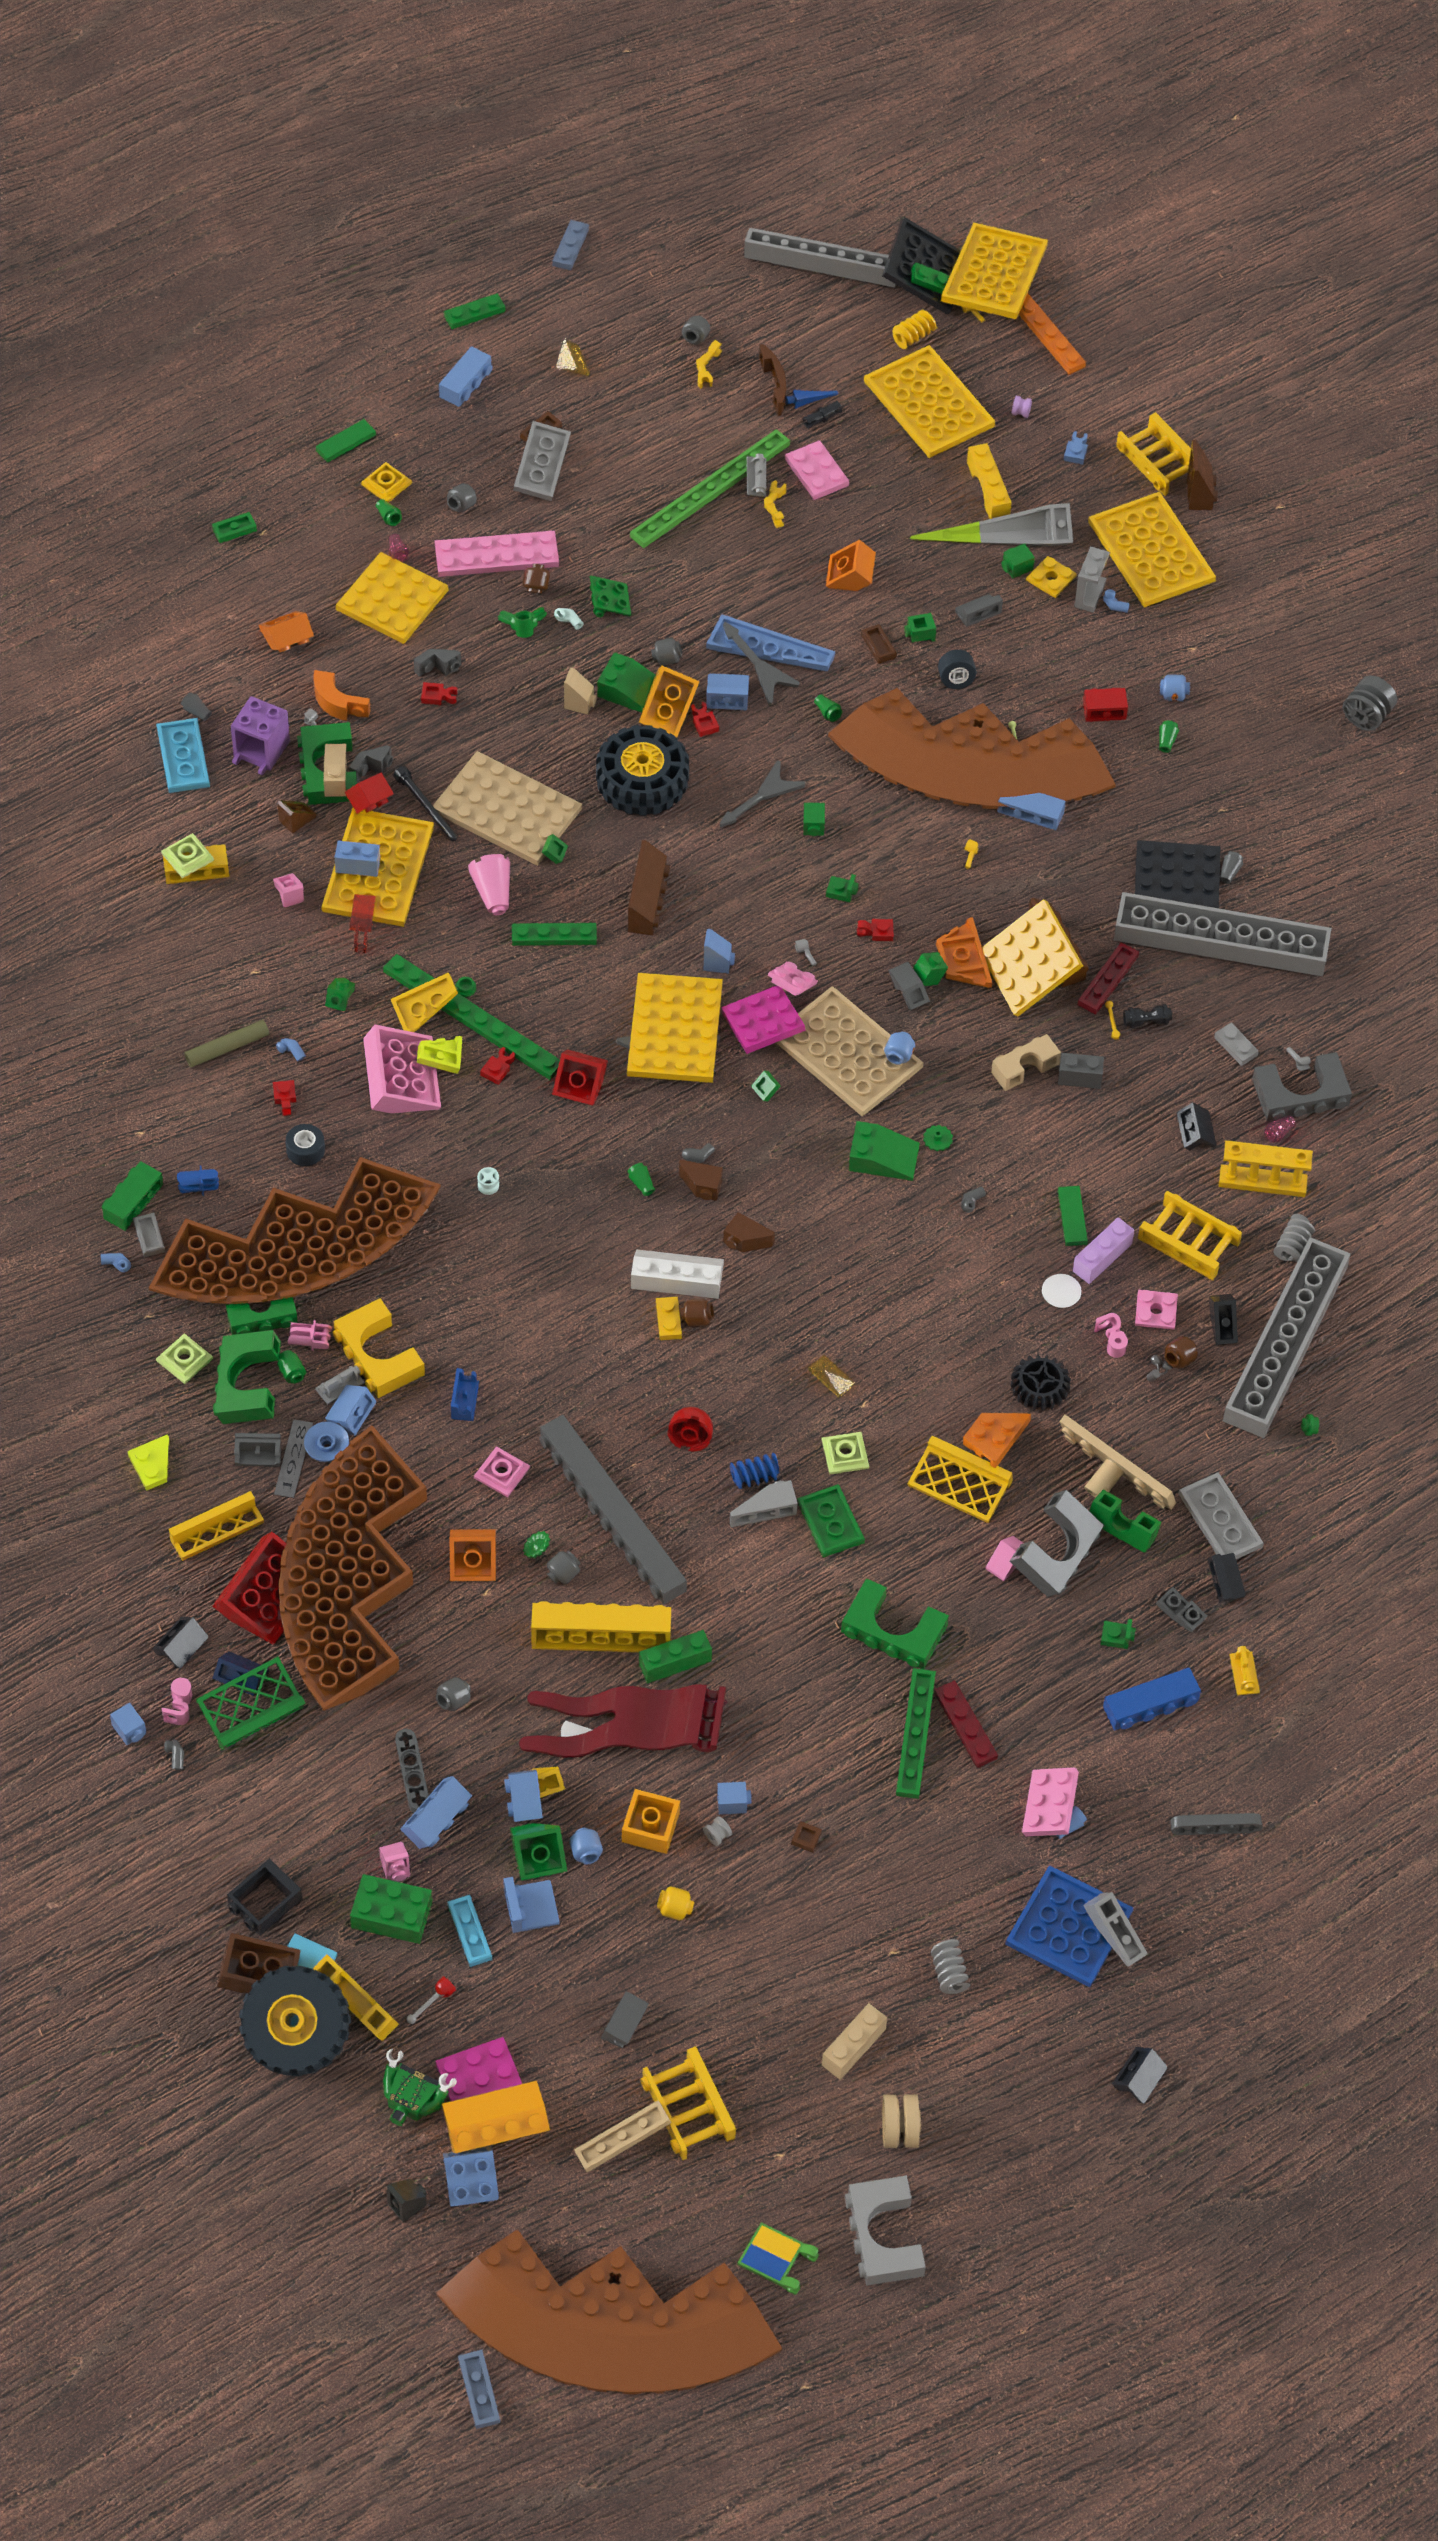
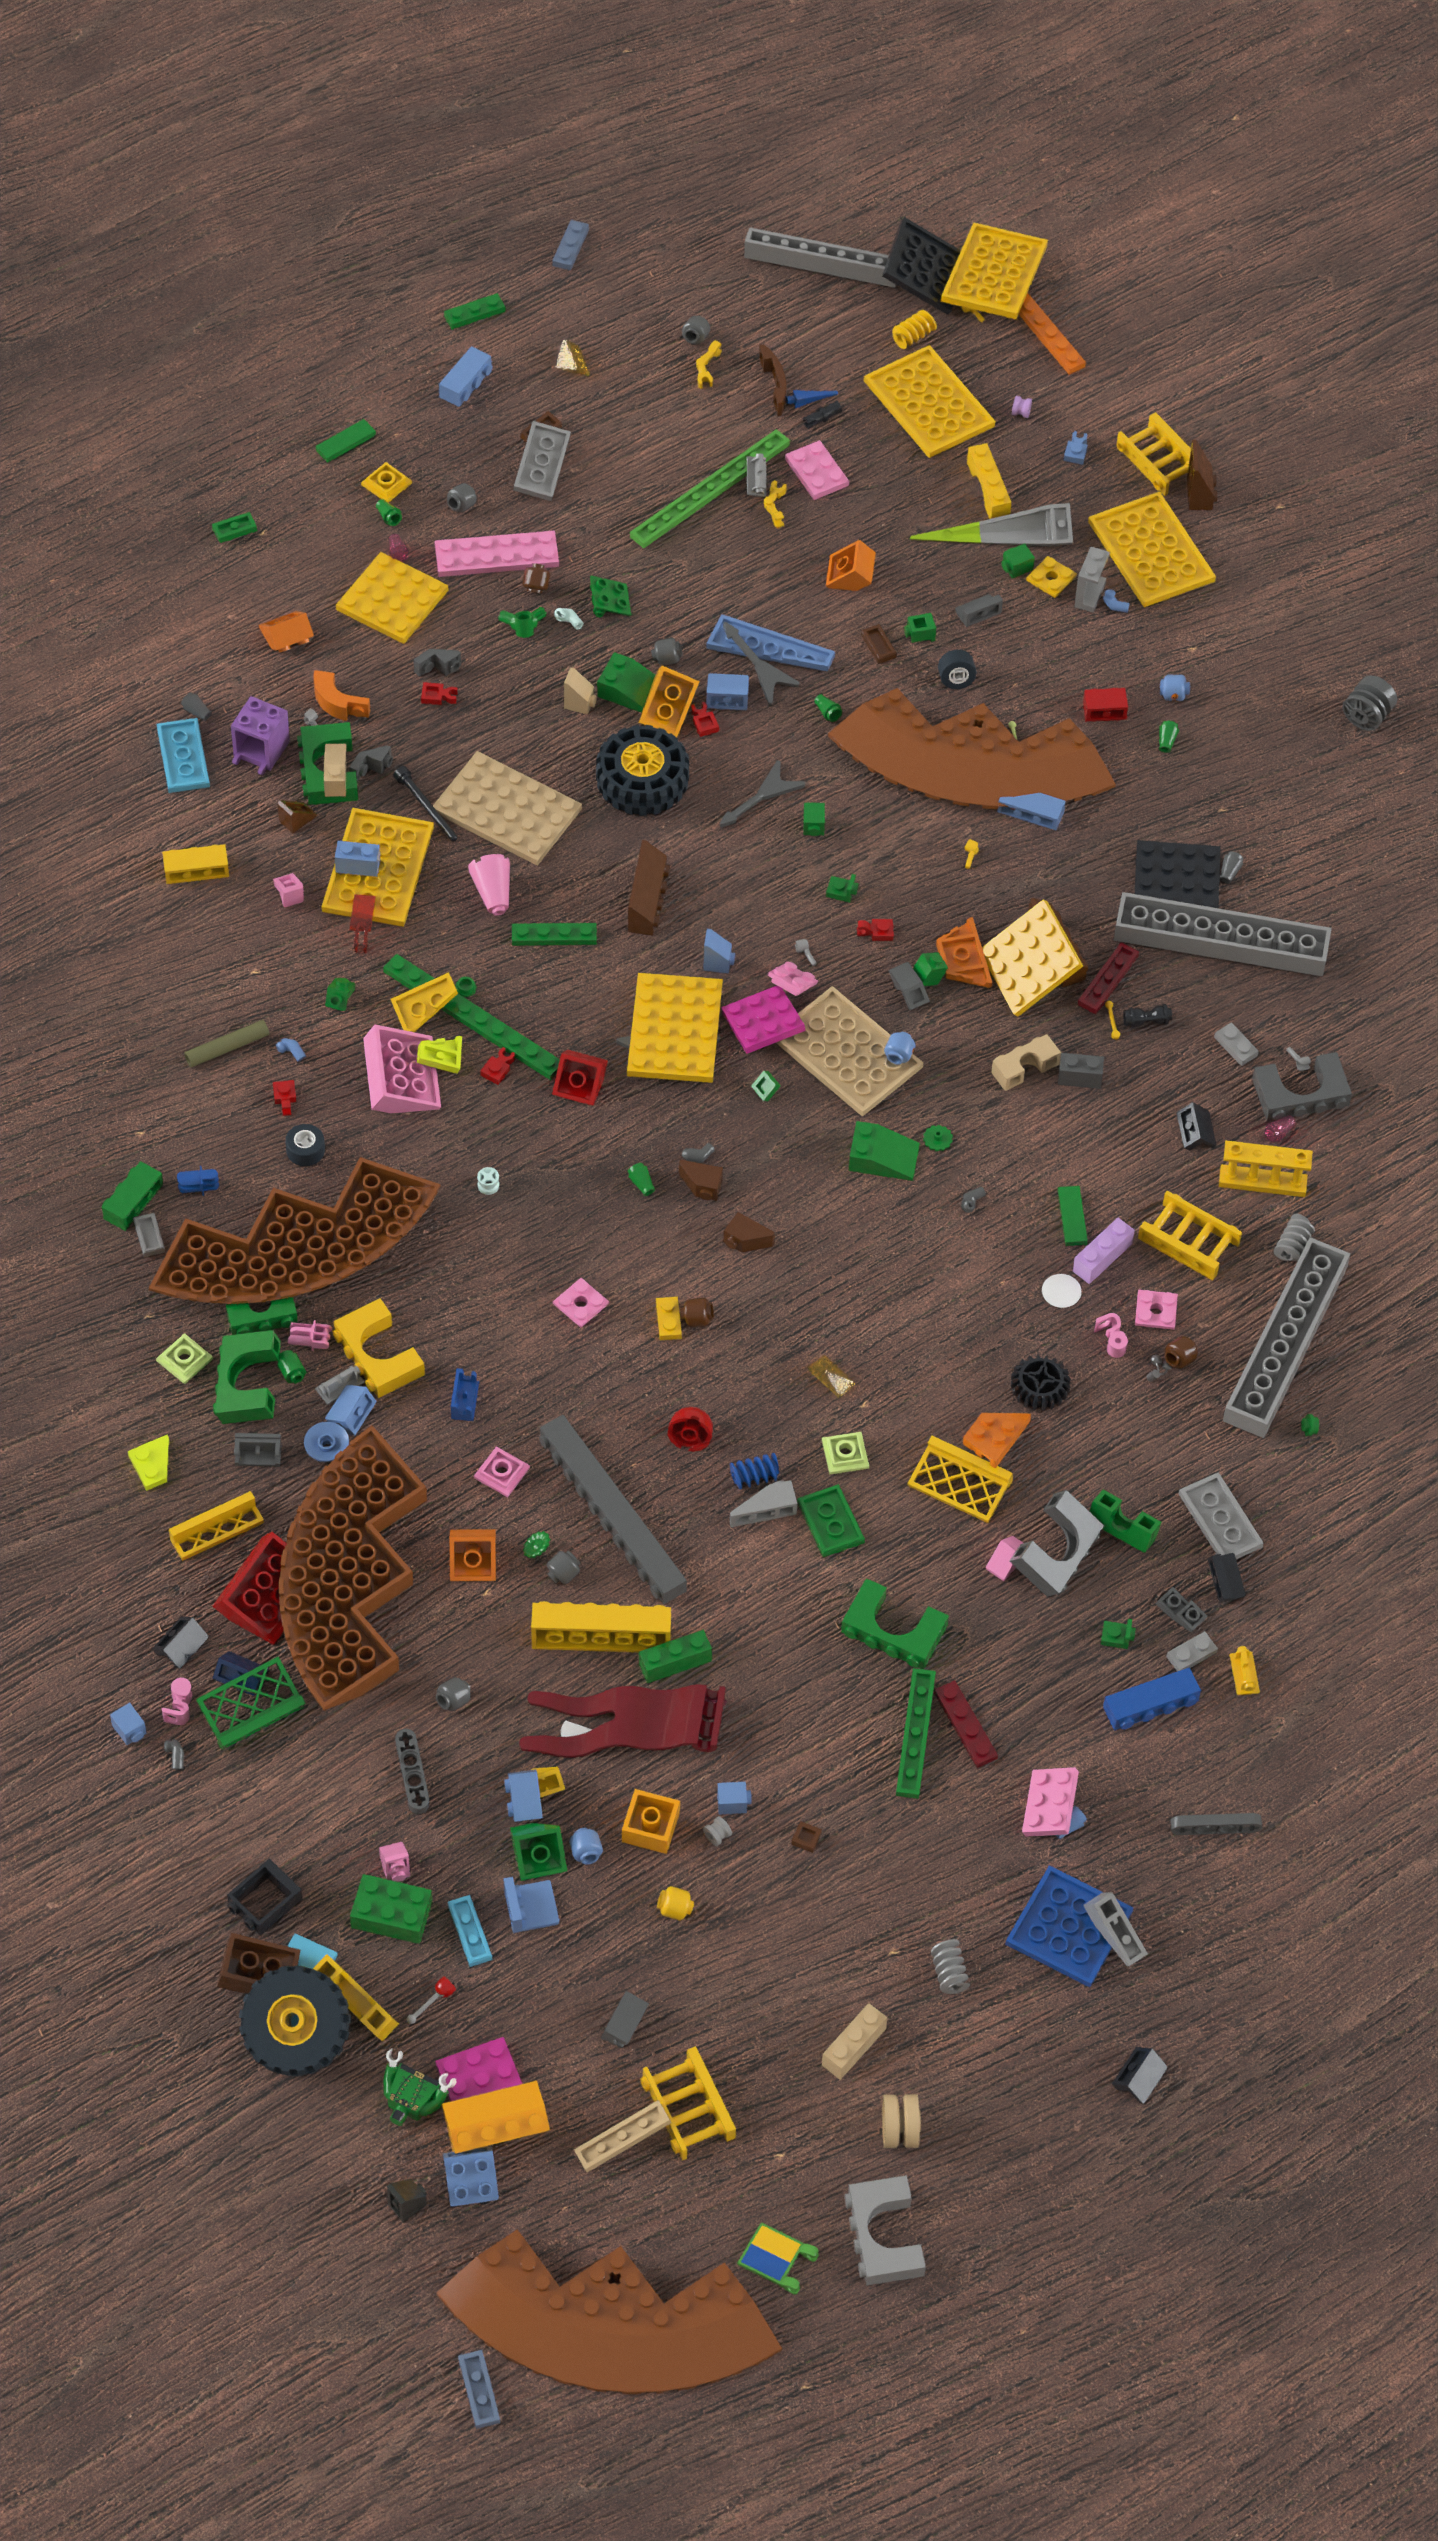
medium blue arm [101,1253,131,1272] -> none
yellowish green piece [161,833,214,878] -> none
flat silver sticker [274,1419,313,1498] -> none
red brick [345,772,394,814] -> none
medium blue brick [400,1776,472,1849] -> none
green plate [541,834,568,864] -> none
white slope [631,1250,724,1299] -> none
green plate [911,263,950,294] -> none
tan plate [1059,1415,1176,1511] -> none
black slope [1209,1294,1238,1345] -> none
none -> bright pink piece [553,1278,609,1328]
none -> light grey plate [1166,1631,1218,1671]

